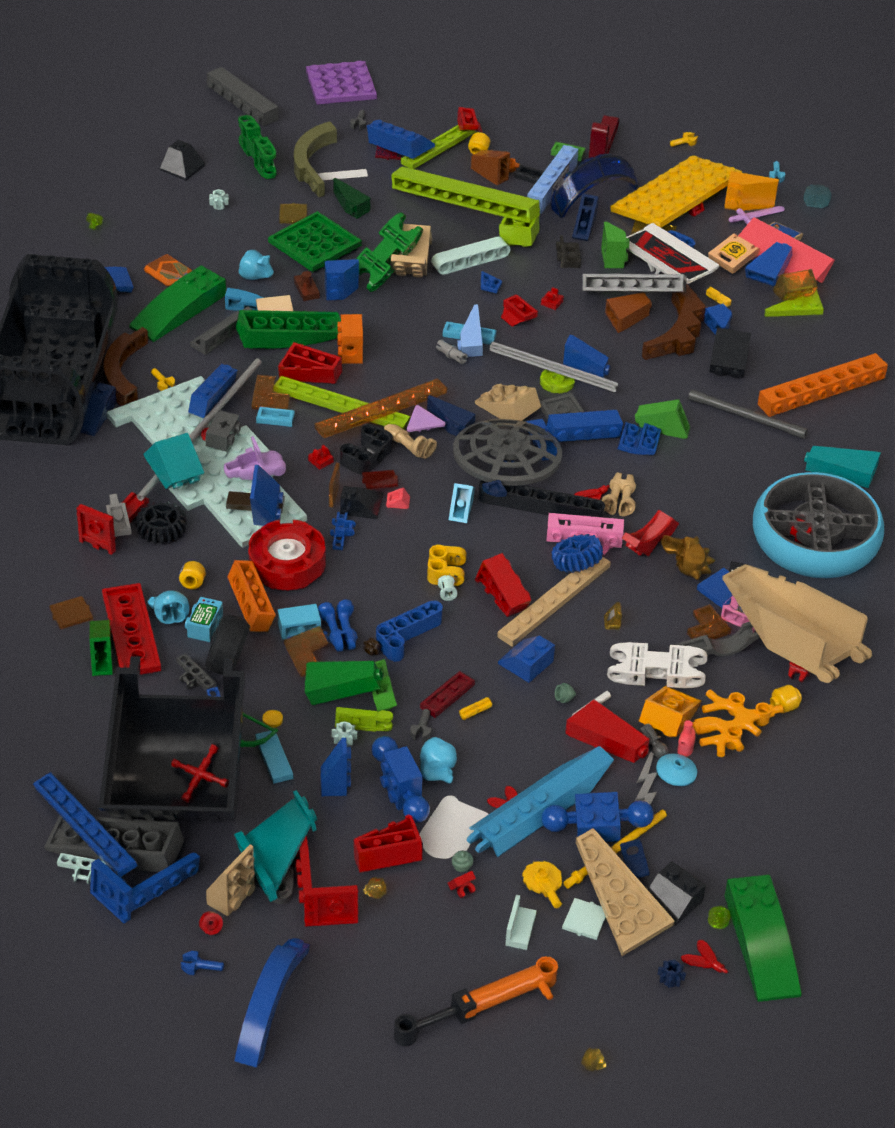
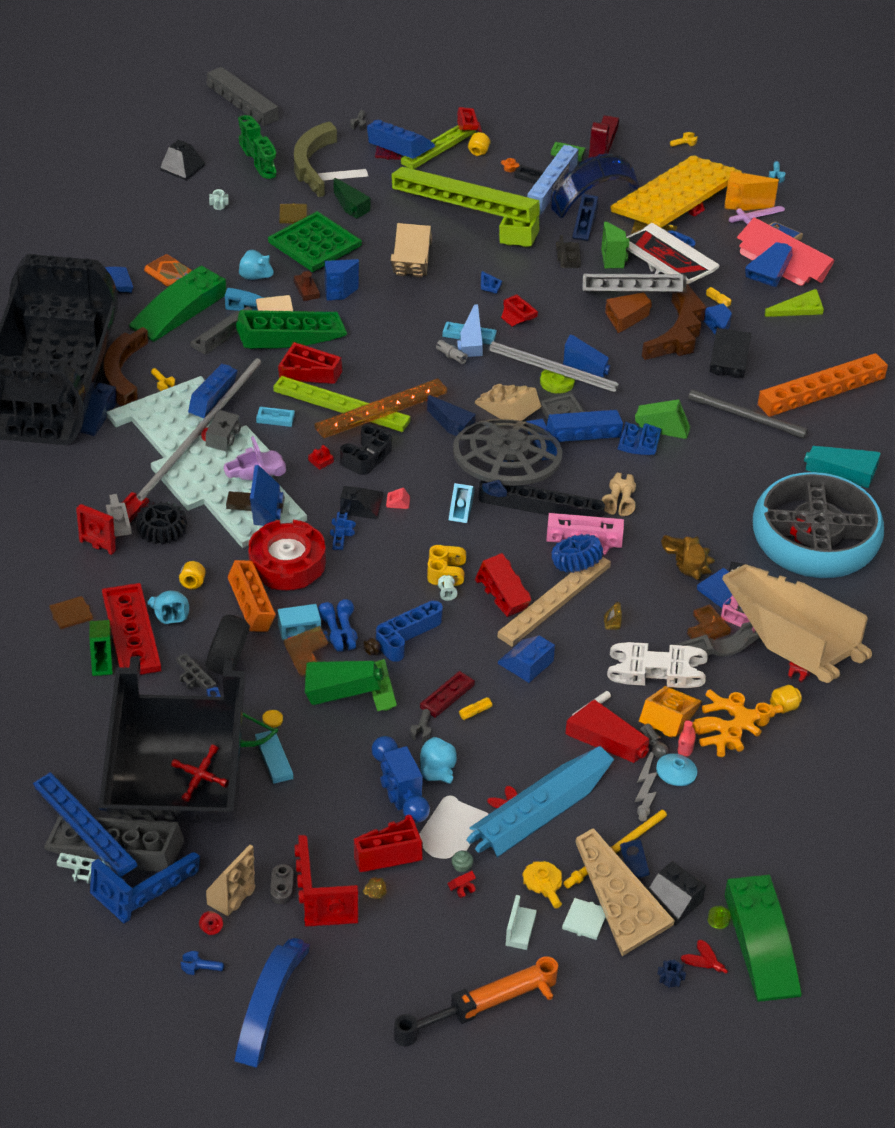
clear neon green tile [86,213,103,230] -> none
teal slope [143,433,205,489] -> none
medium azure brick [185,597,223,642] -> none
teal piece [234,790,317,902] -> none
clear orange tile [251,375,290,410] -> none
medium lavender piece [306,61,377,104] -> none
blue slope [321,738,351,797] -> none
clear orange piece [329,463,340,507] -> none
light aqua gear [332,722,357,746] -> none
lime hinge [335,707,393,732] -> none
orange brick [337,314,363,364] -> none
green piece [356,212,423,292] -> none
clear red piece [362,470,398,489] -> none
tan piece [384,424,437,459] -> none
lavender piece [407,405,445,432] -> none
light aqua beam [431,237,510,275] -> none
dark orange slope [471,150,510,185] -> none
red tile [541,287,564,310] -> none
blue brick [541,792,654,842] -> none
sand green plate [555,683,576,703] -> none
red piece [574,485,610,500] -> none
clear yellow plate [581,1048,606,1071] -> none
red arch [622,510,679,557] -> none
light nougat container [708,234,760,274] -> none
clear yellow slope [773,269,818,300] -> none
clear light blue gear [803,184,831,208] -> none

